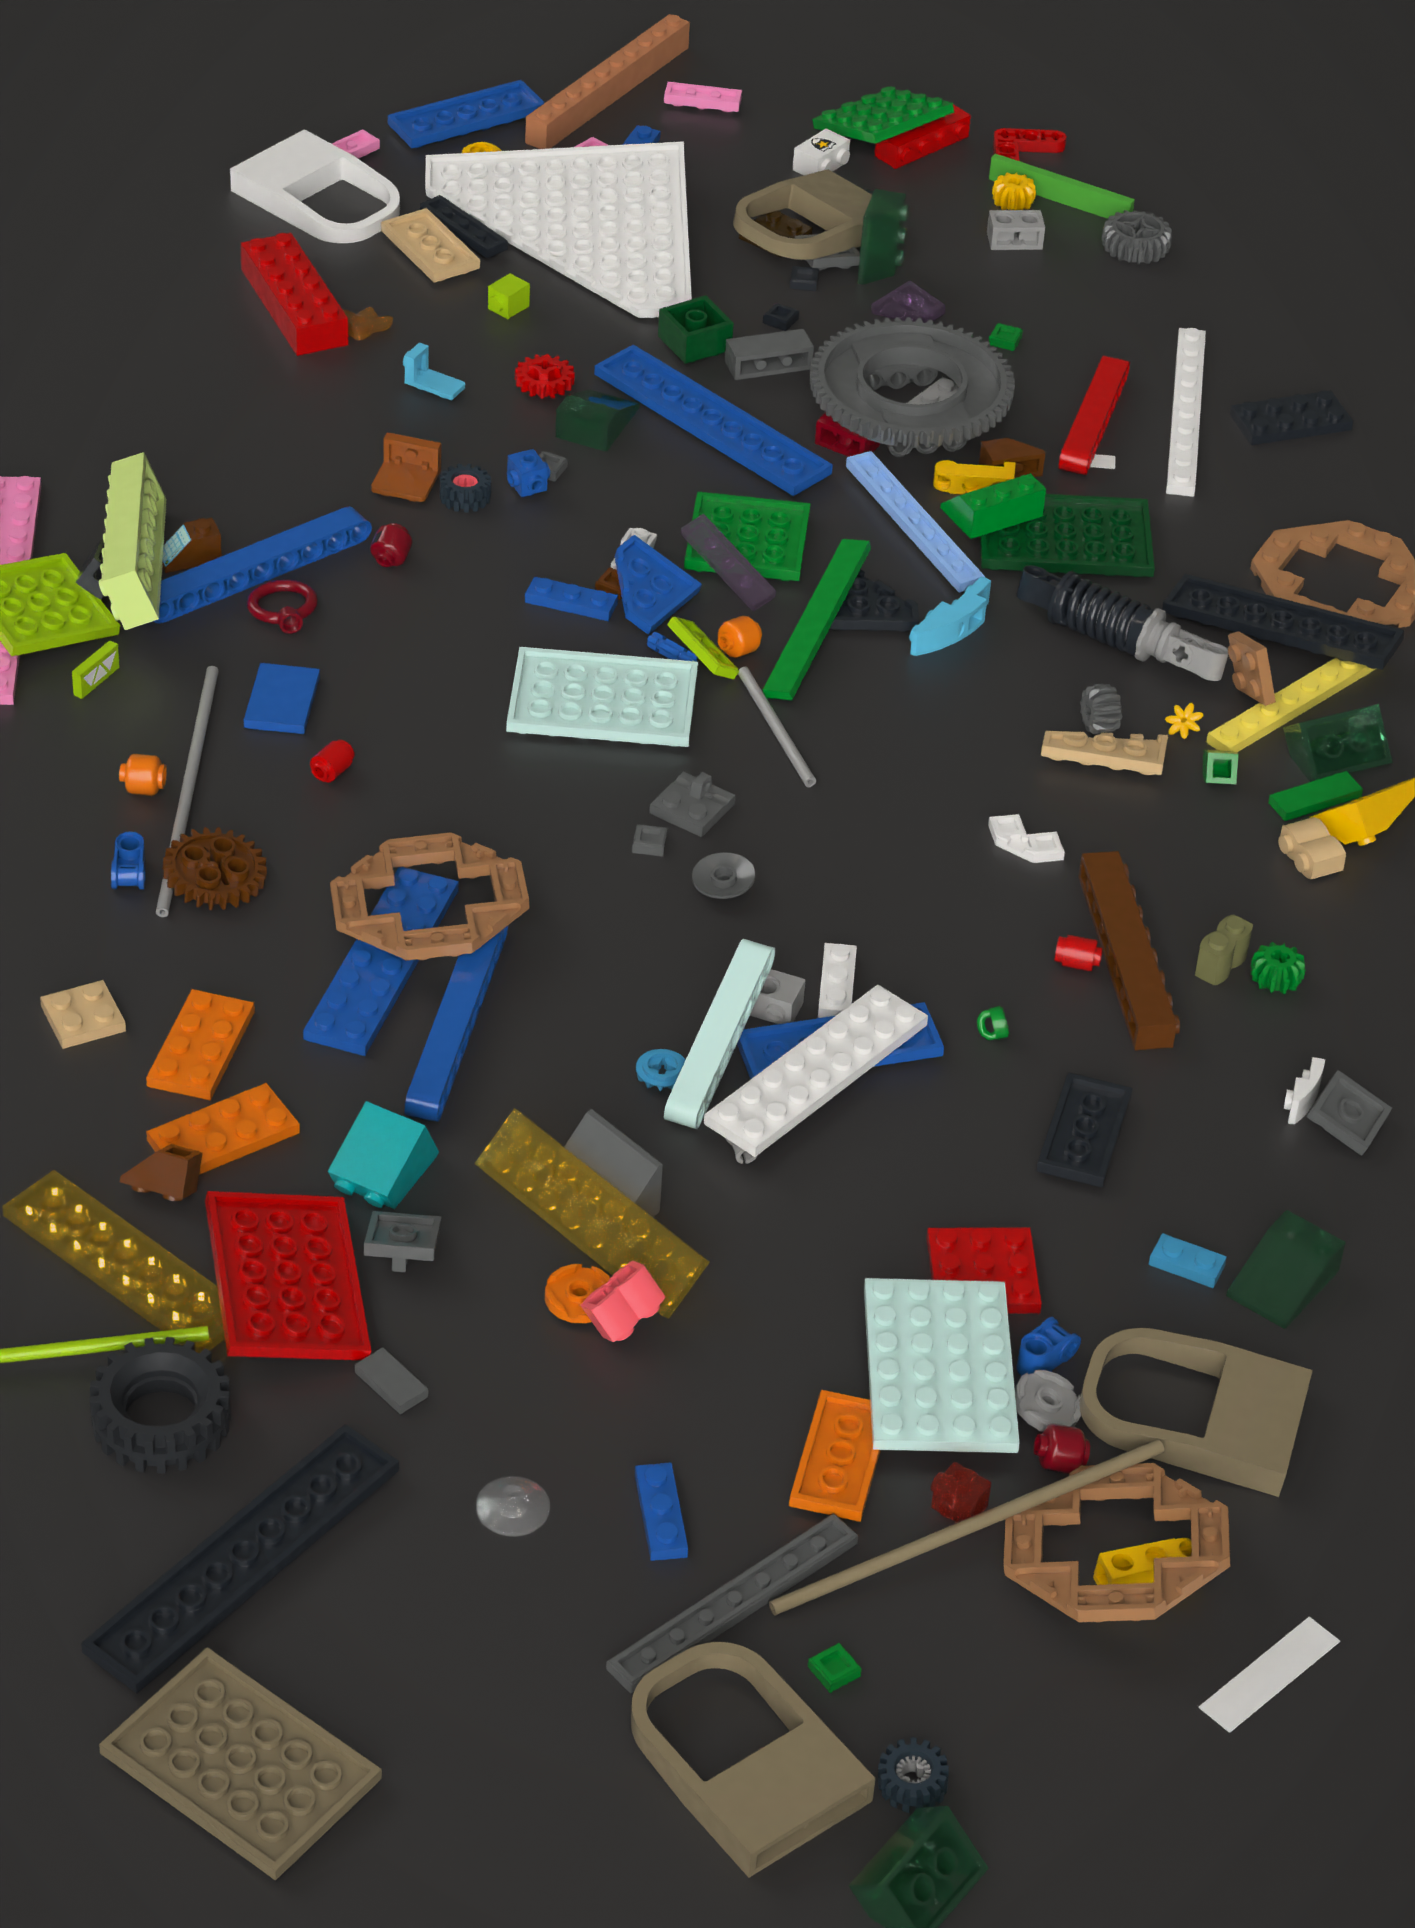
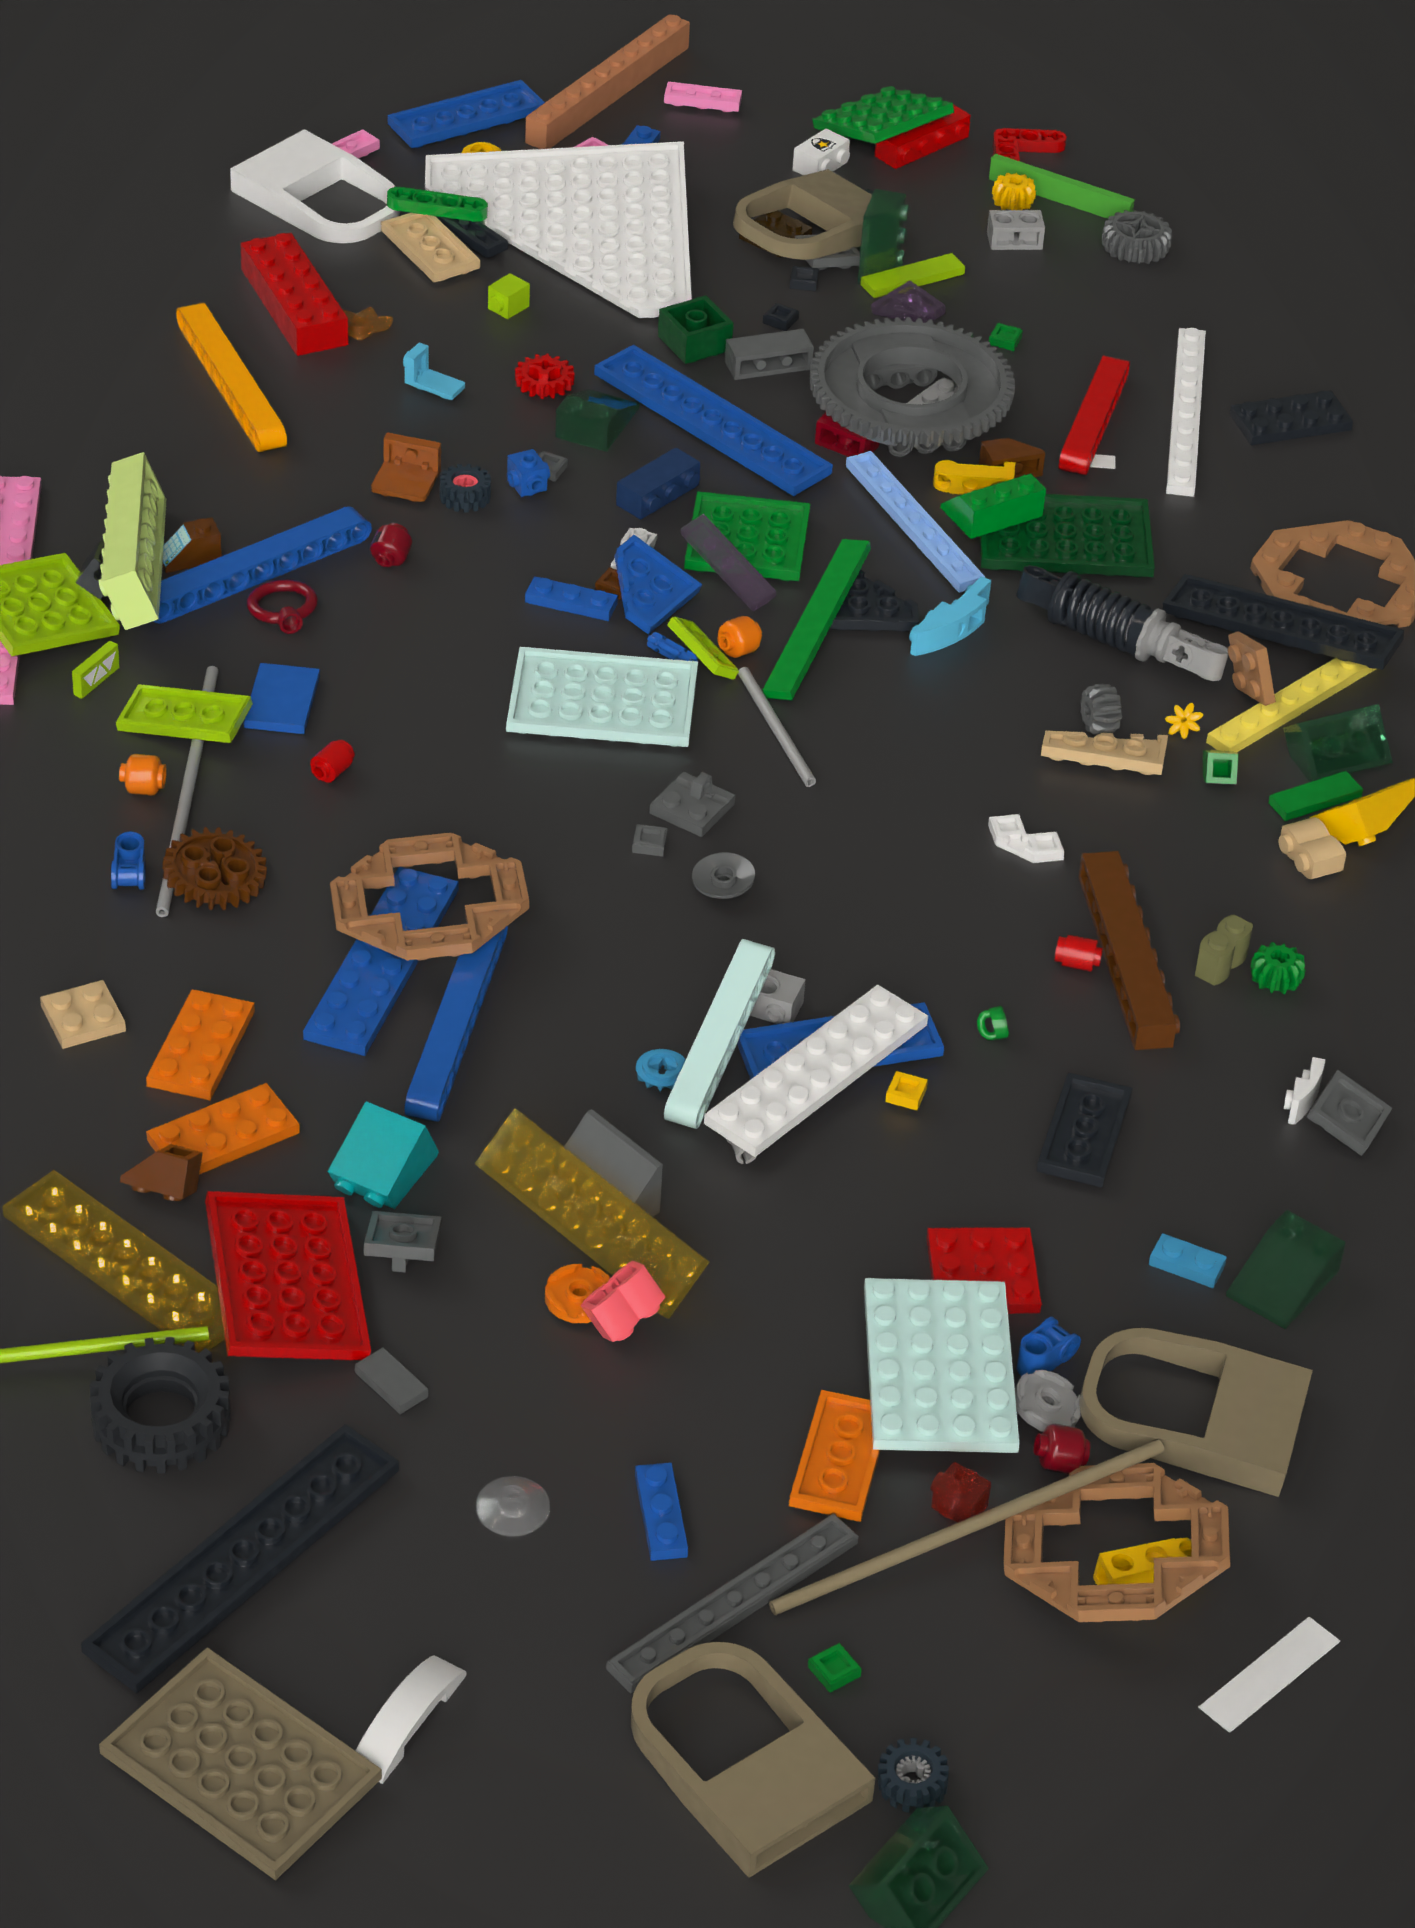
white plate [818,943,857,1018] -> none
none -> lime tile [116,684,253,743]
none -> light orange beam [176,302,287,452]
none -> white slope [356,1655,466,1784]
none -> green beam [387,187,488,222]
none -> dark blue brick [616,447,700,520]
none -> lime tile [860,253,965,298]
none -> yellow plate [885,1071,928,1111]

